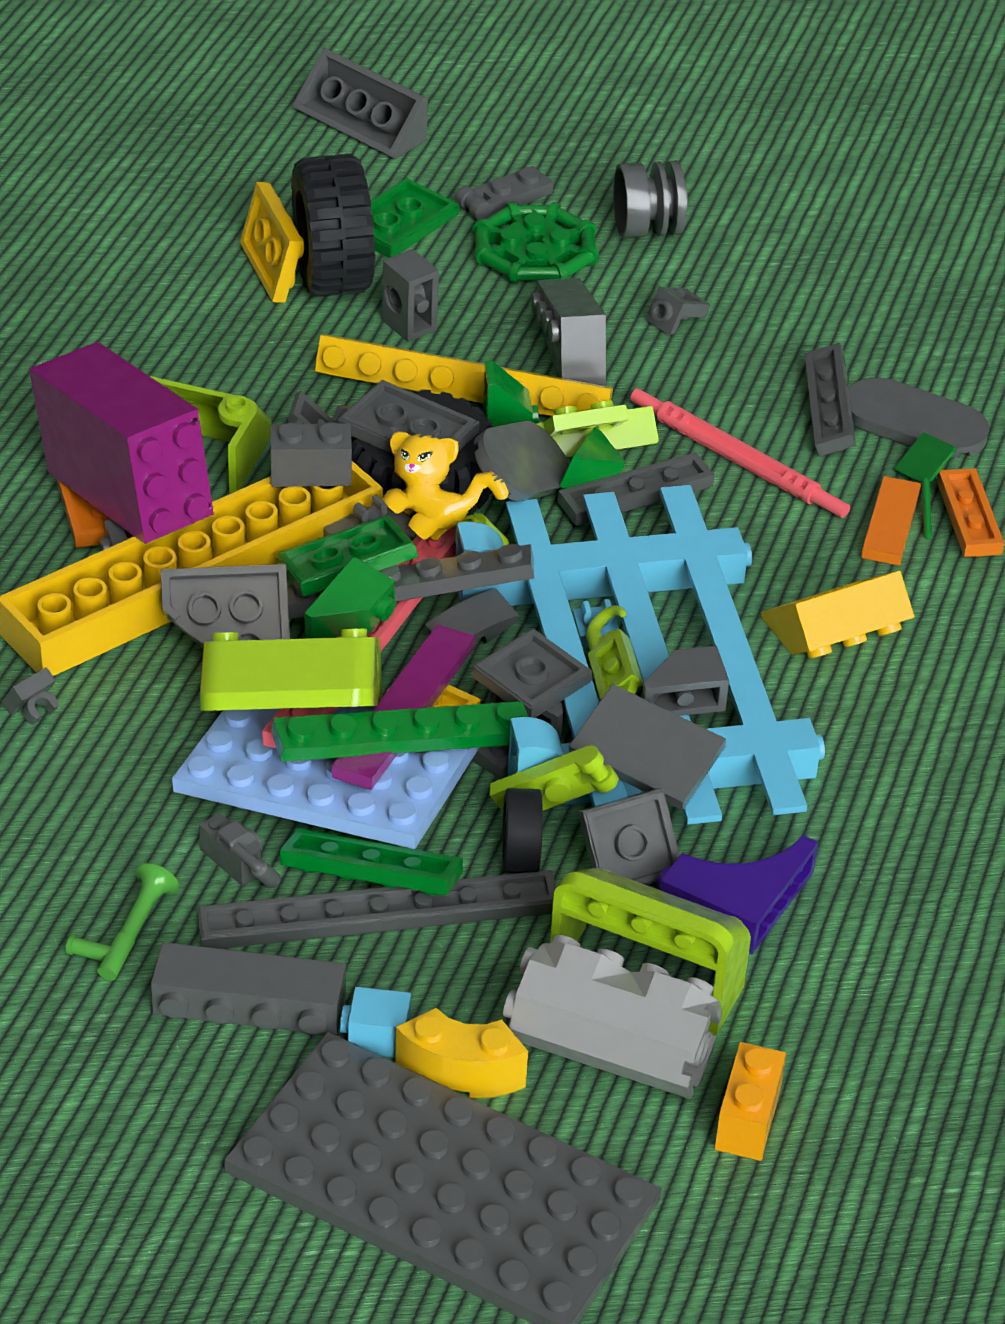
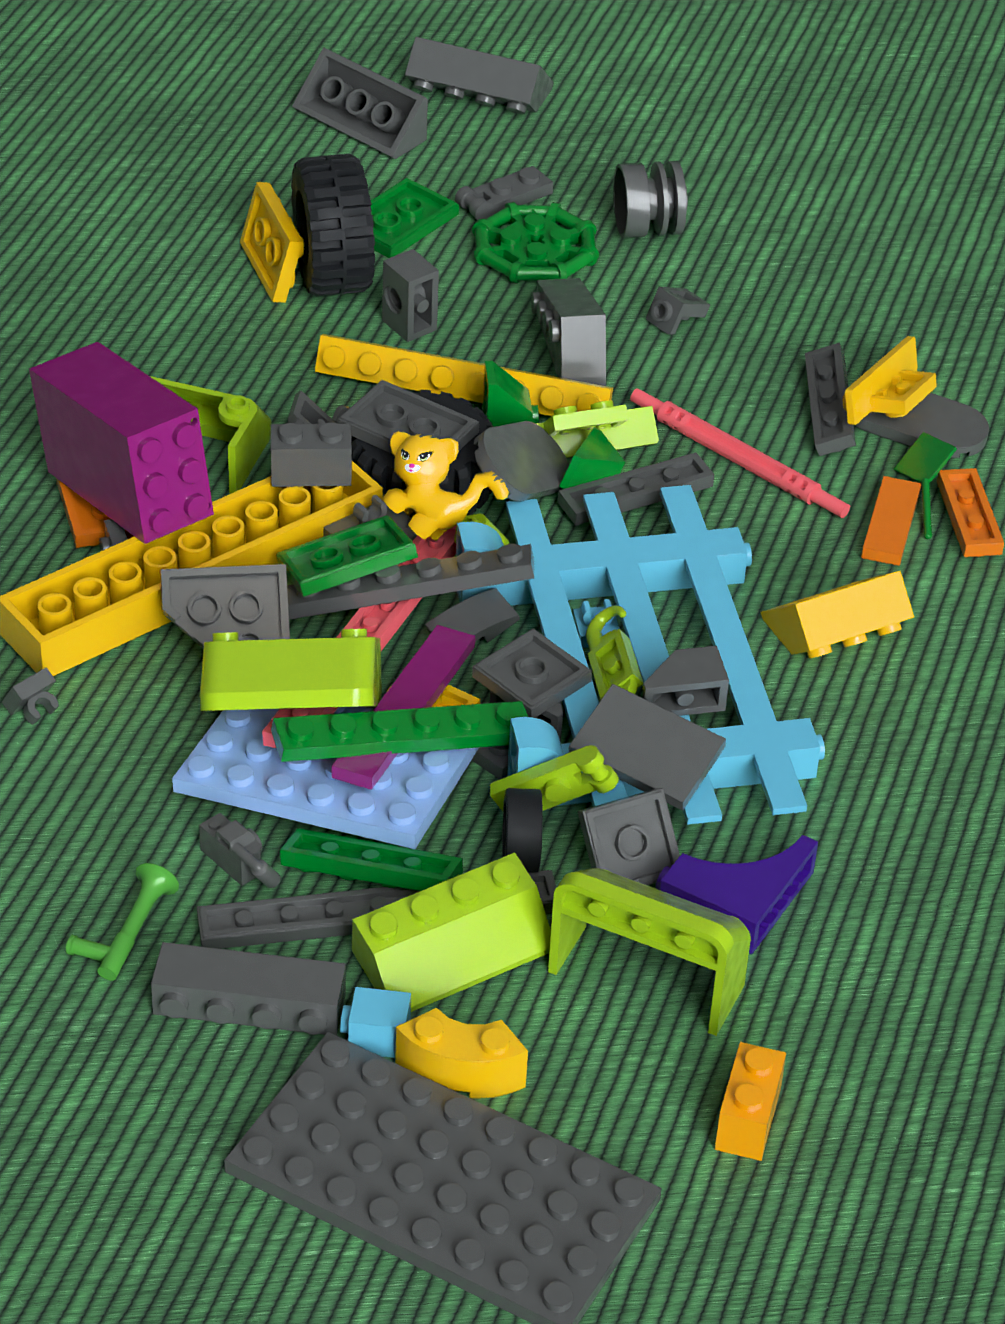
green slope [304,557,397,639] -> none
light grey brick [503,935,722,1099] -> none
none -> lime slope [352,853,551,1012]
none -> dark grey slope [405,37,554,114]
none -> yellow bracket [843,336,937,425]

